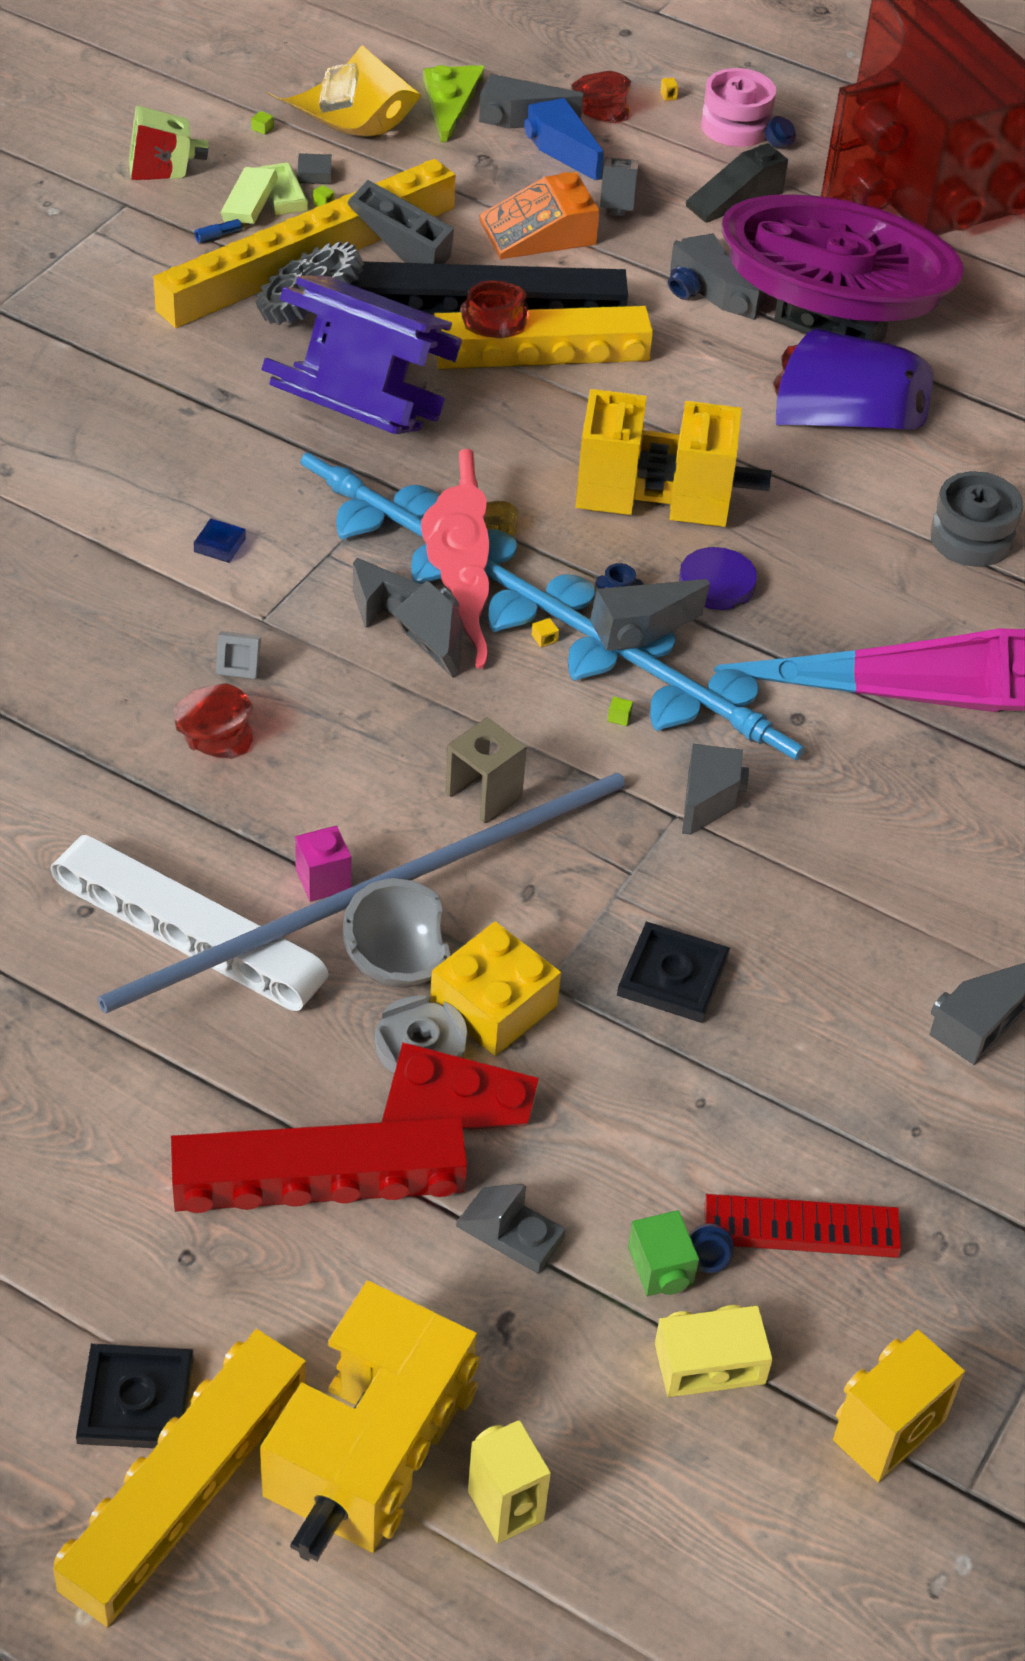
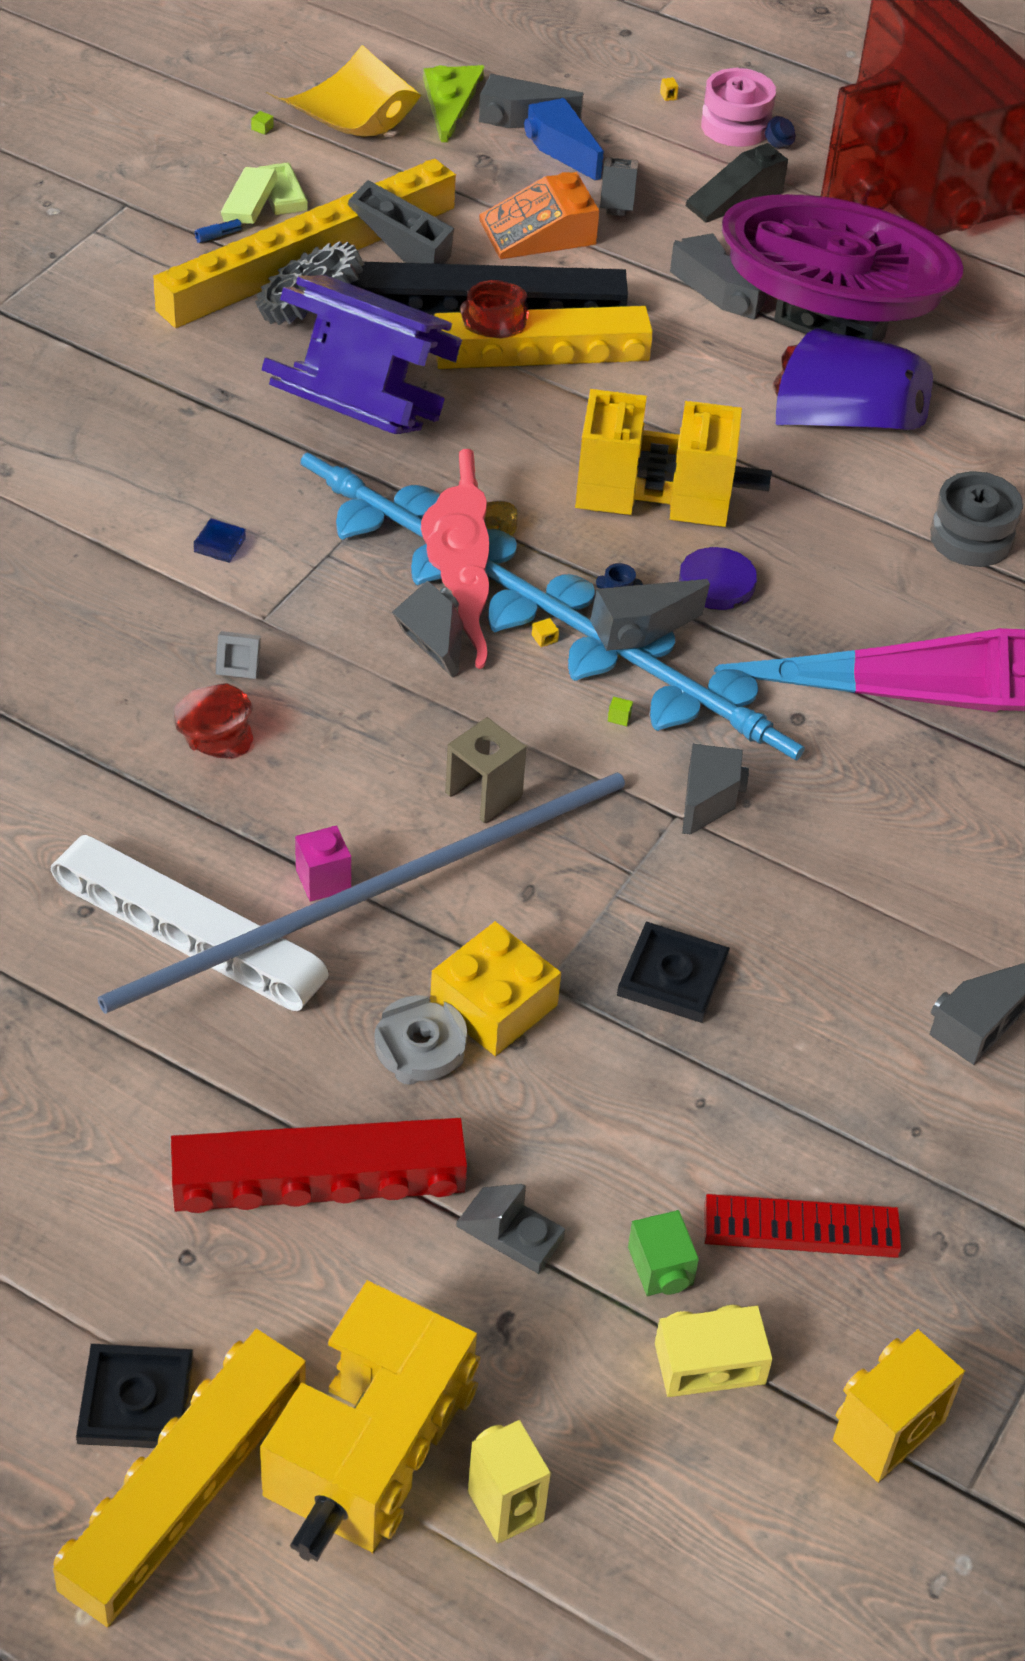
torso [129,106,208,180] -> none
dark grey tile [297,153,332,184] -> none
lime piece [313,185,335,206] -> none
clear tile [319,62,359,113] -> none
light grey cylinder [343,878,450,988] -> none
dark grey slope [353,558,422,627] -> none
red wing [381,1042,539,1130] -> none
clear red hat [571,70,632,123] -> none
dark blue plate [667,266,700,300] -> none
dark blue plate [689,1224,734,1273] -> none

